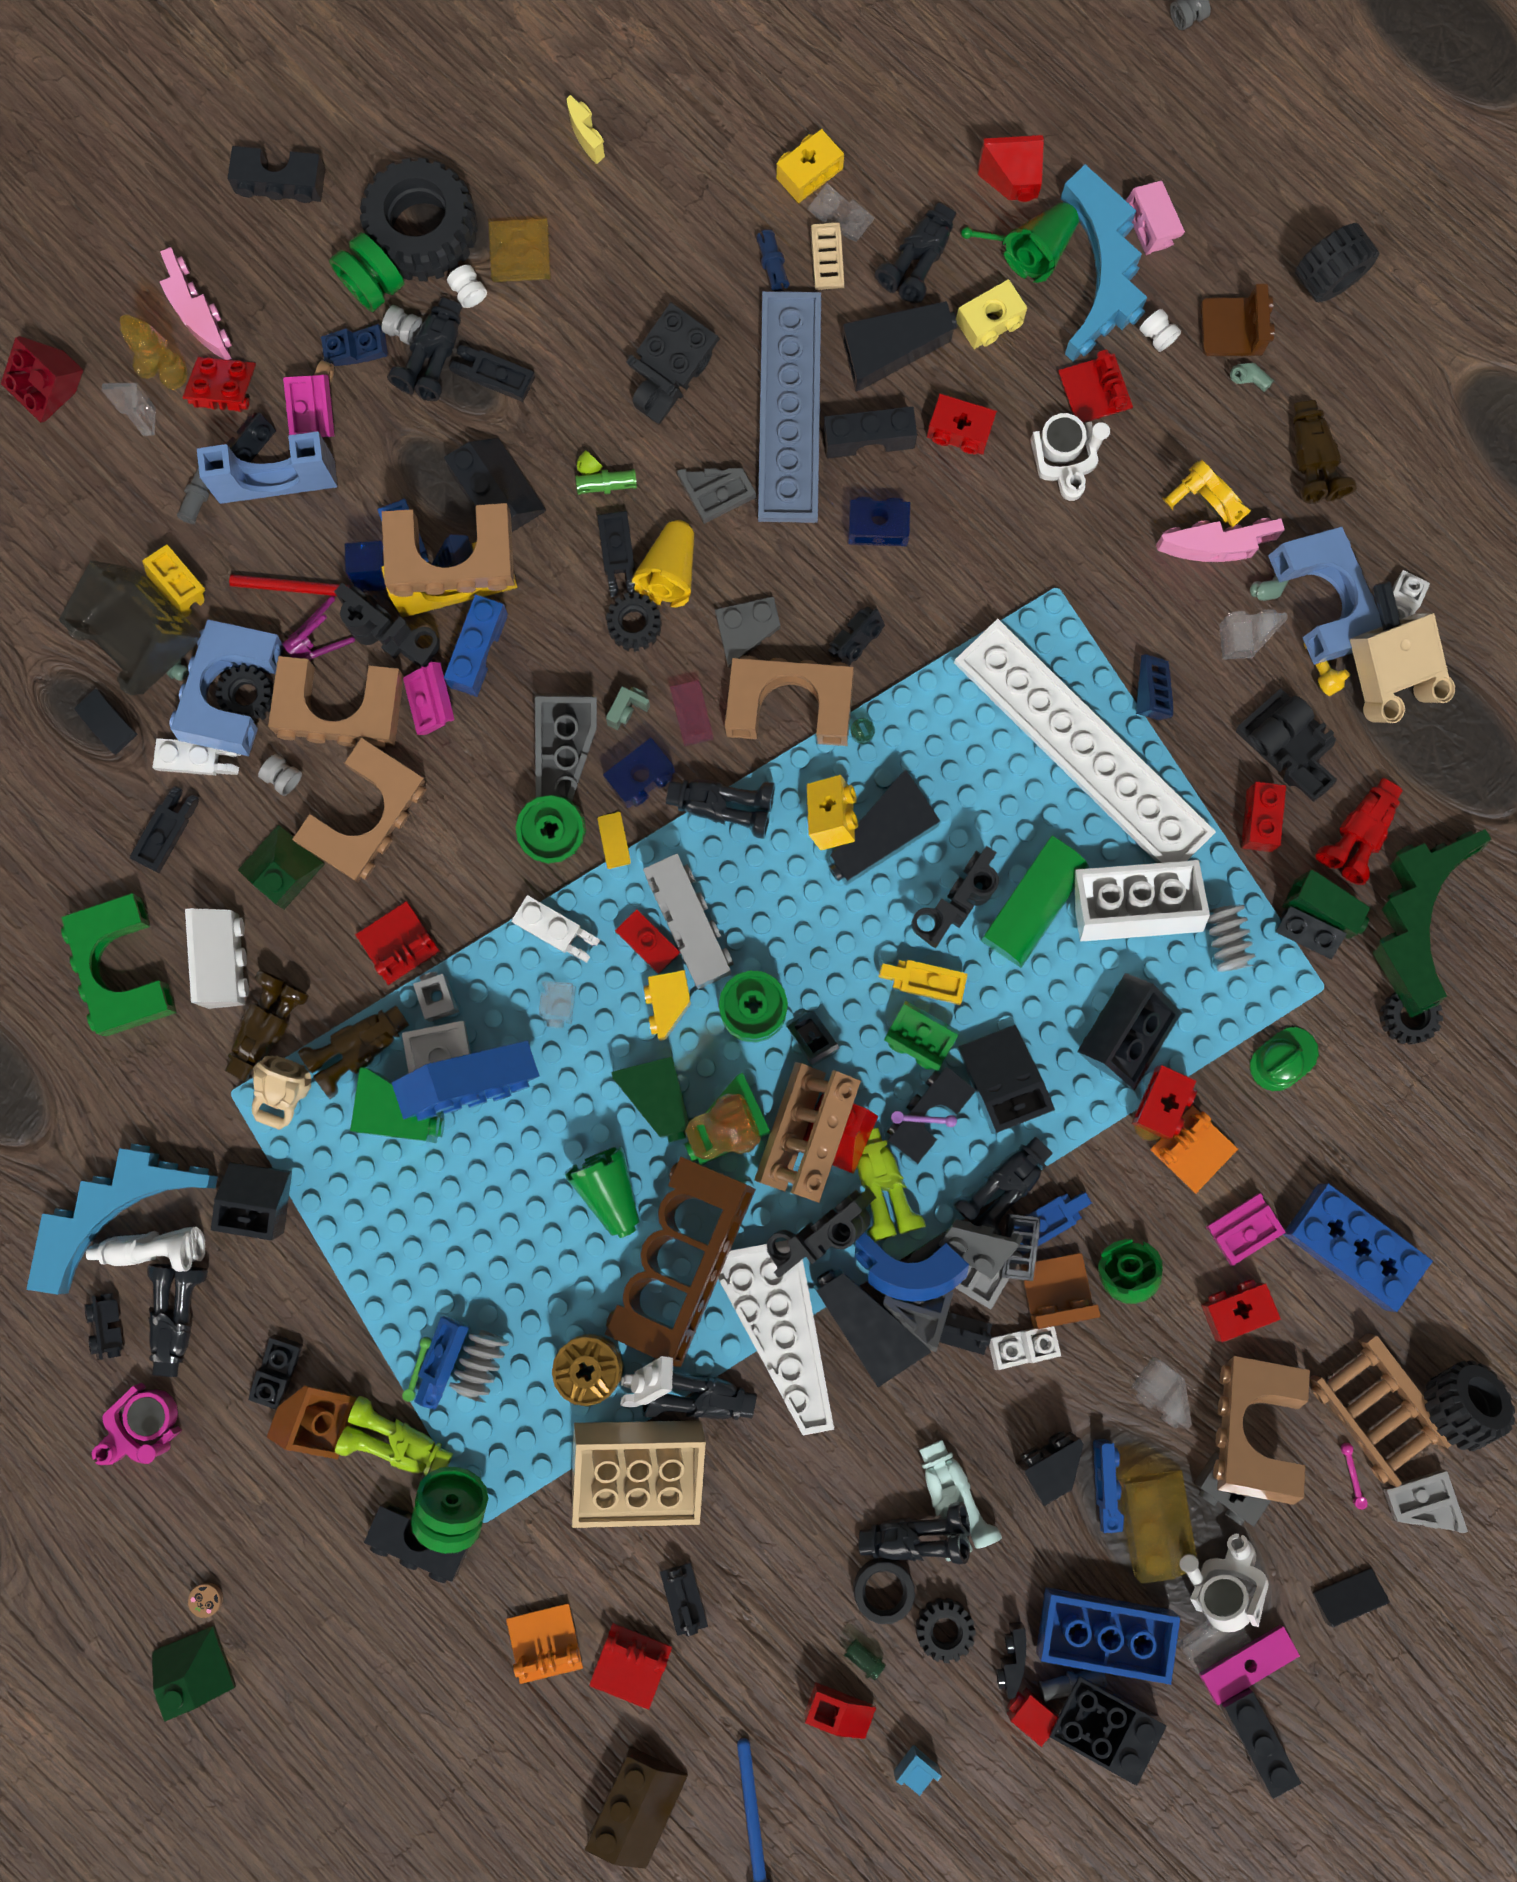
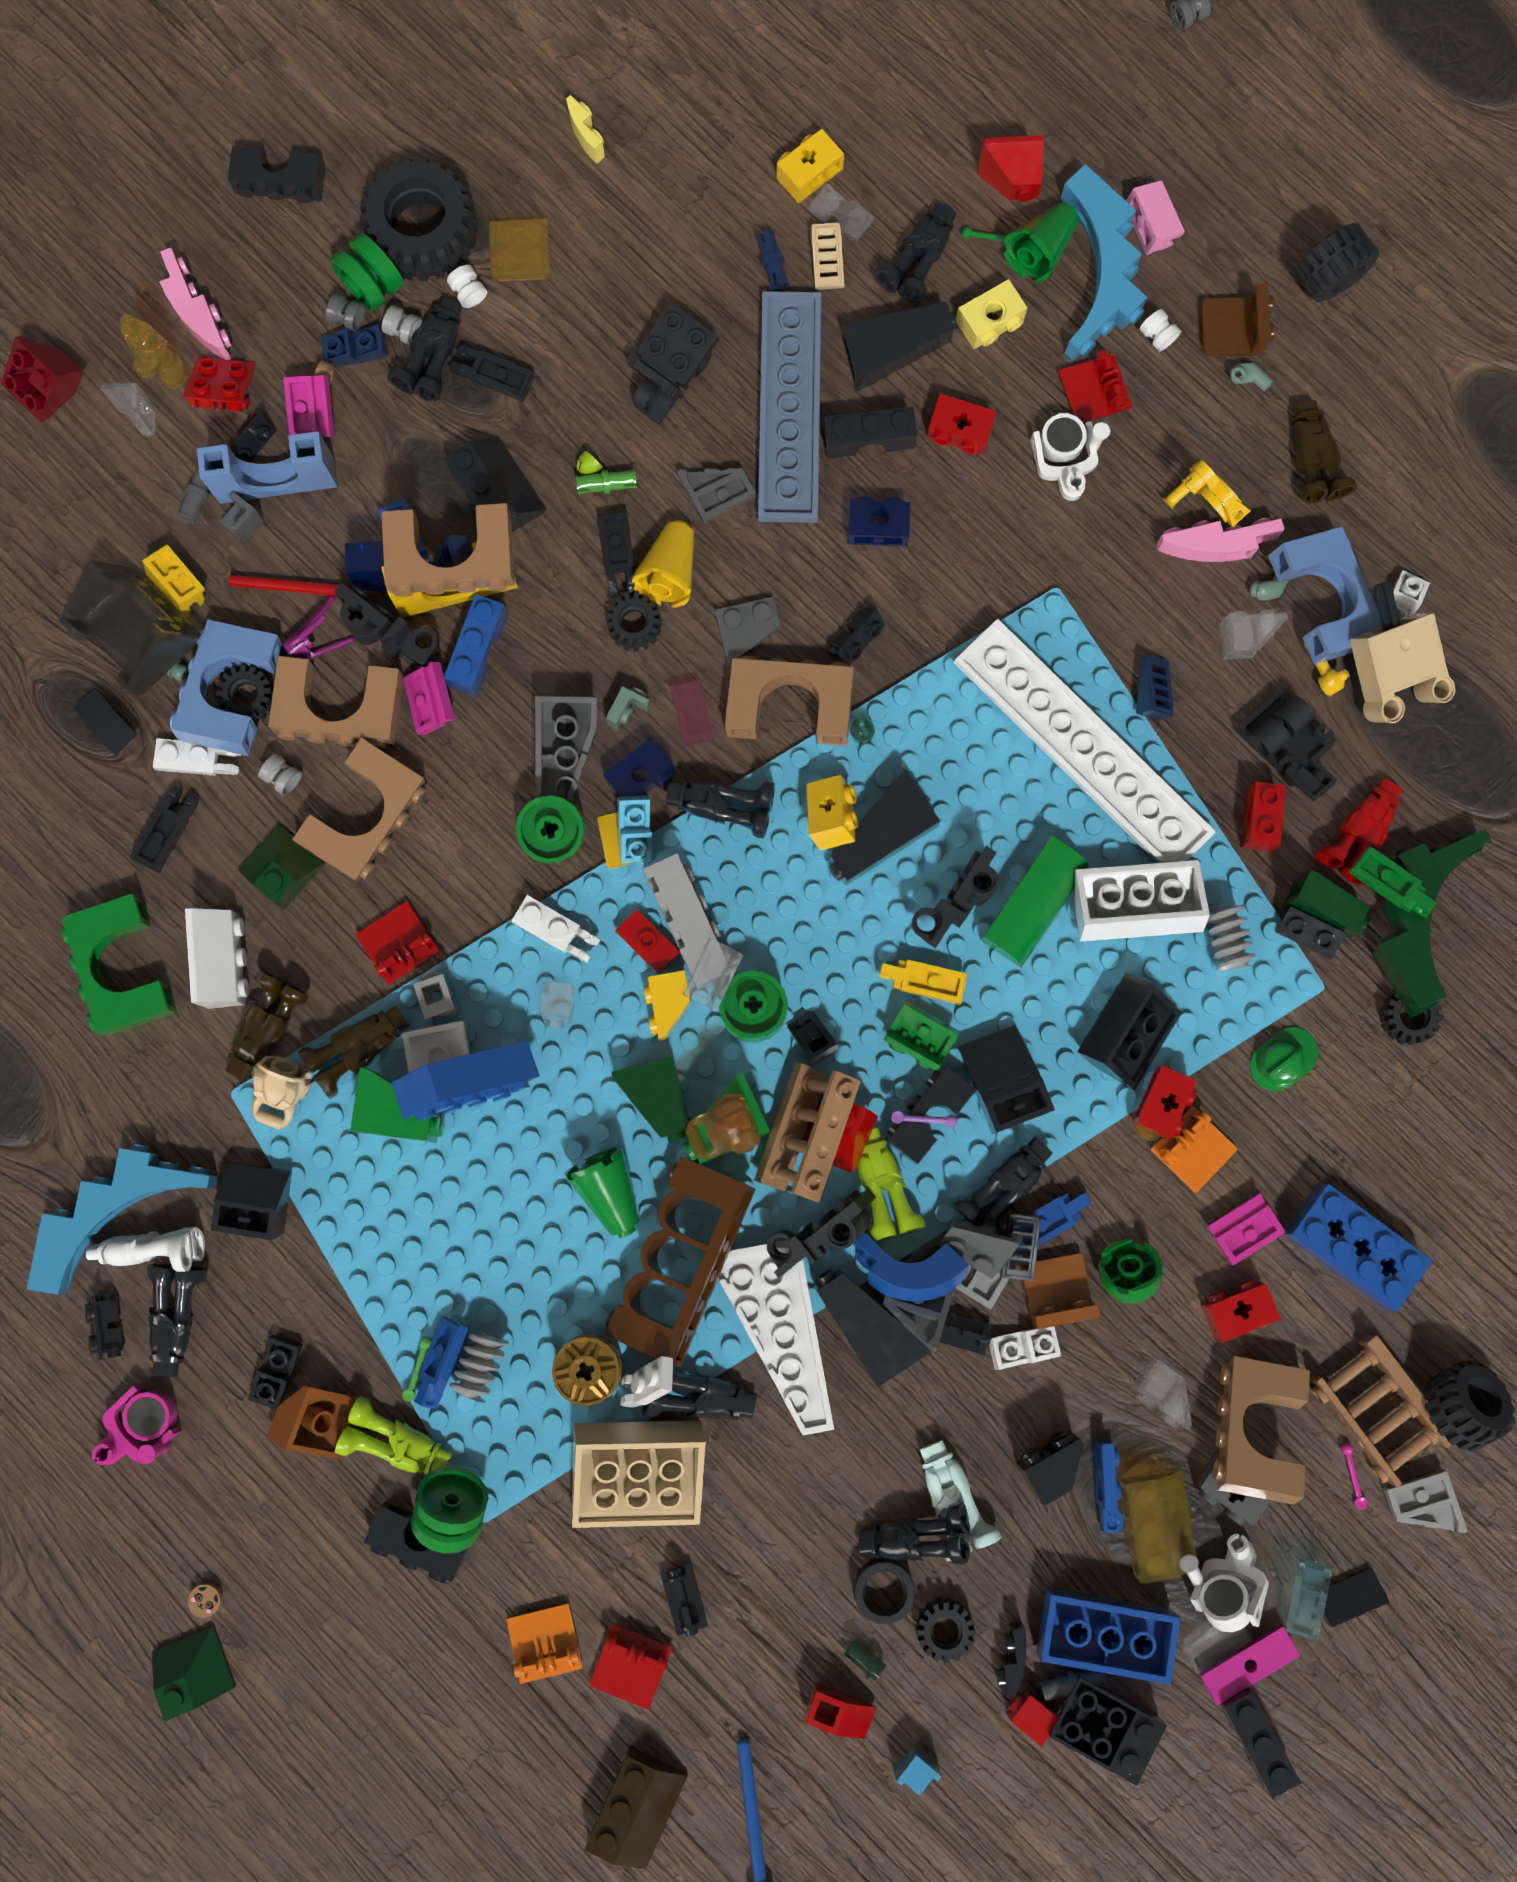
none -> dark grey panel [220,492,264,543]
none -> dark grey wheel [325,293,366,332]
none -> medium azure slope [617,795,652,863]
none -> clear panel [683,938,743,1012]
none -> clear light blue arch [1286,1558,1332,1641]
none -> green hinge [1349,846,1437,918]

